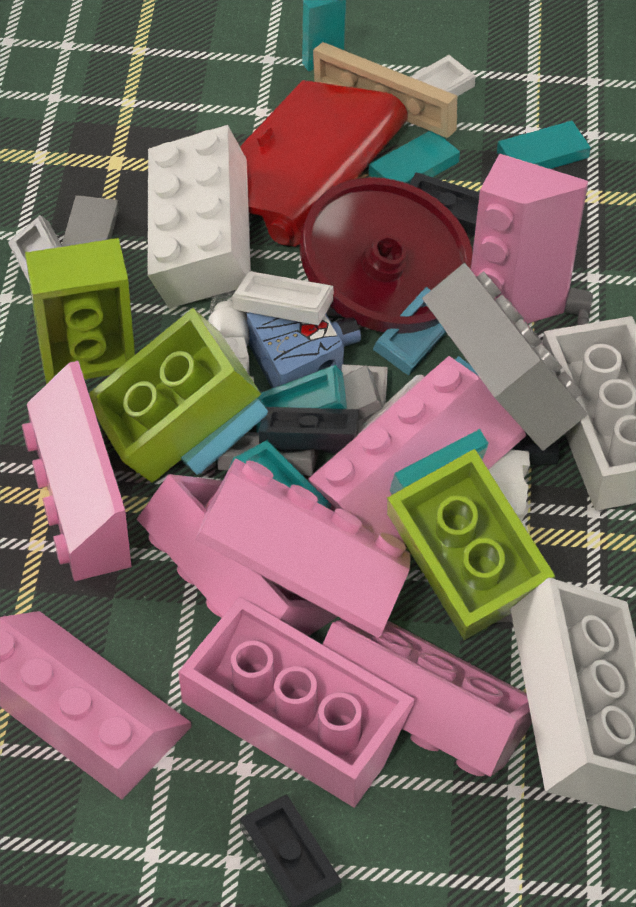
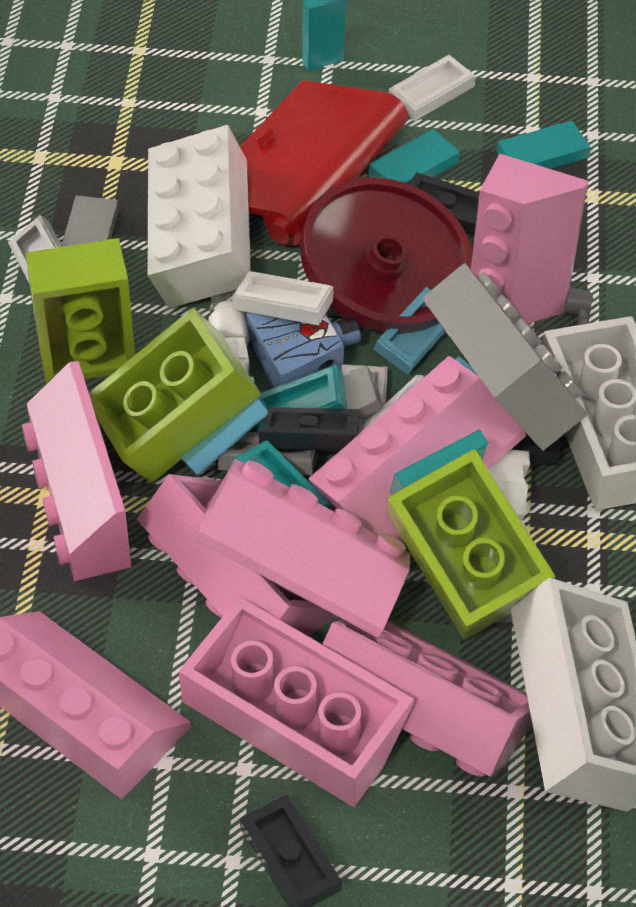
tan plate [313,42,457,138] -> none

